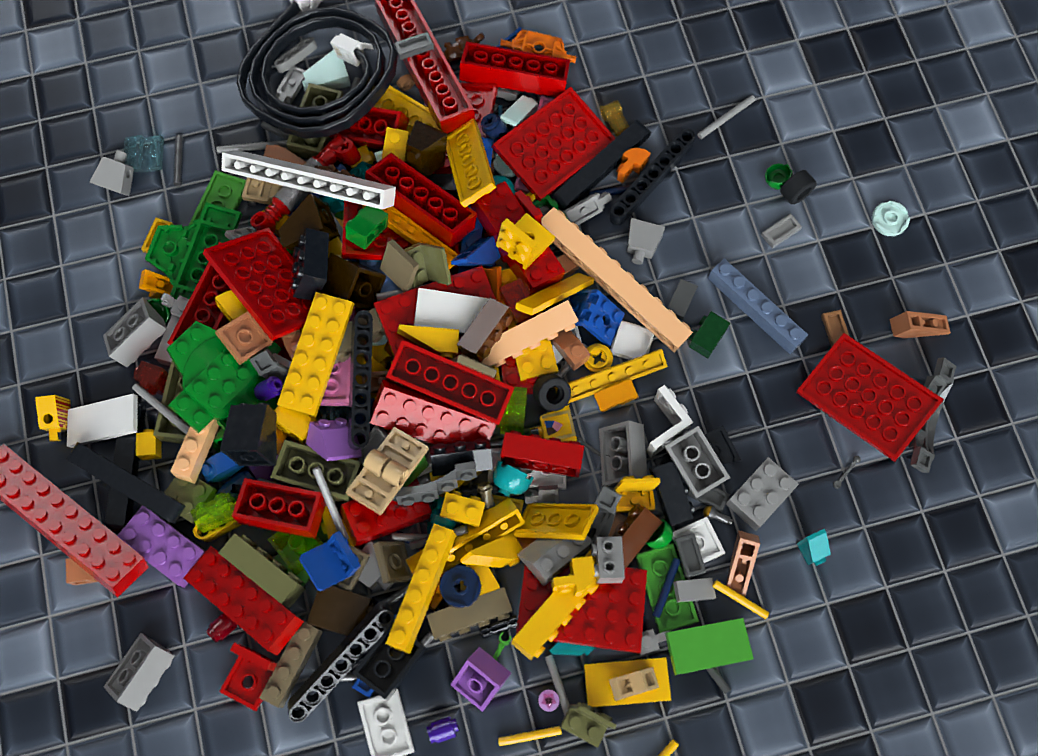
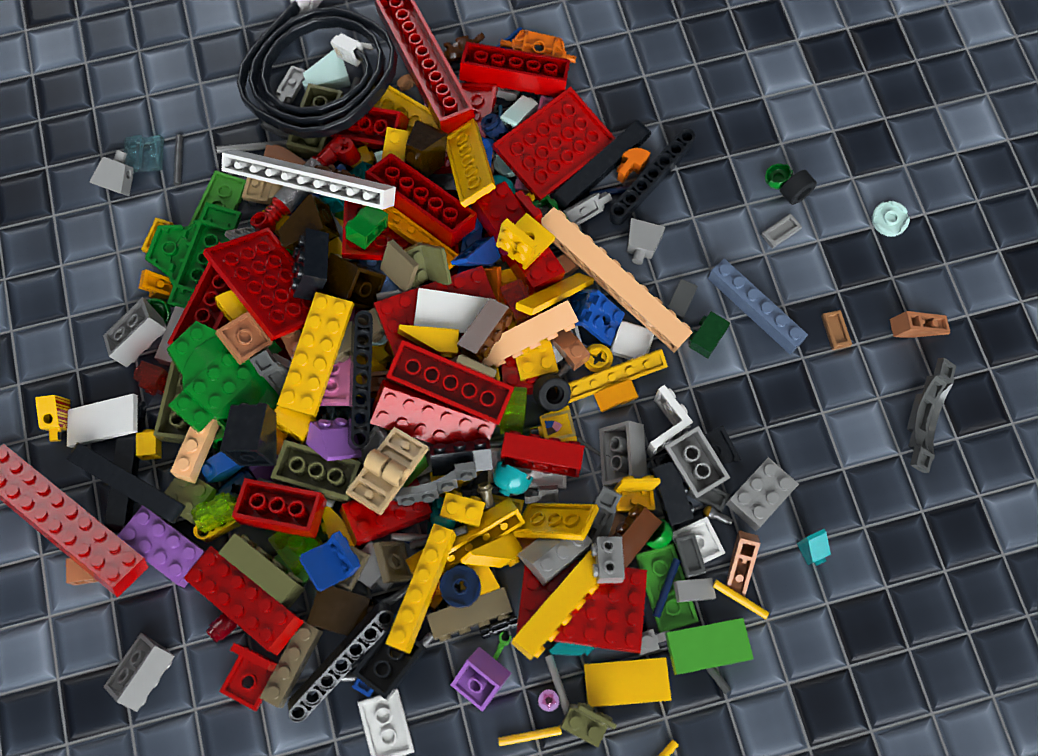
light grey bar [132,383,189,434] -> none
light grey plate [160,293,189,318] -> none
dark purple brick [254,376,283,401] -> none
light grey beam [274,37,318,73] -> none
light grey bar [312,466,349,540] -> none
dark grey tile [394,32,434,60] -> none
dark purple brick [427,716,459,744] -> none
yellow brick [551,556,595,597] -> none
clear yellow piece [600,100,629,137] -> none
tan slope [609,667,659,701] -> none
light grey bar [697,95,755,139] -> none
red plate [797,333,944,462] -> none
dark grey hinge [833,456,861,489] -> none

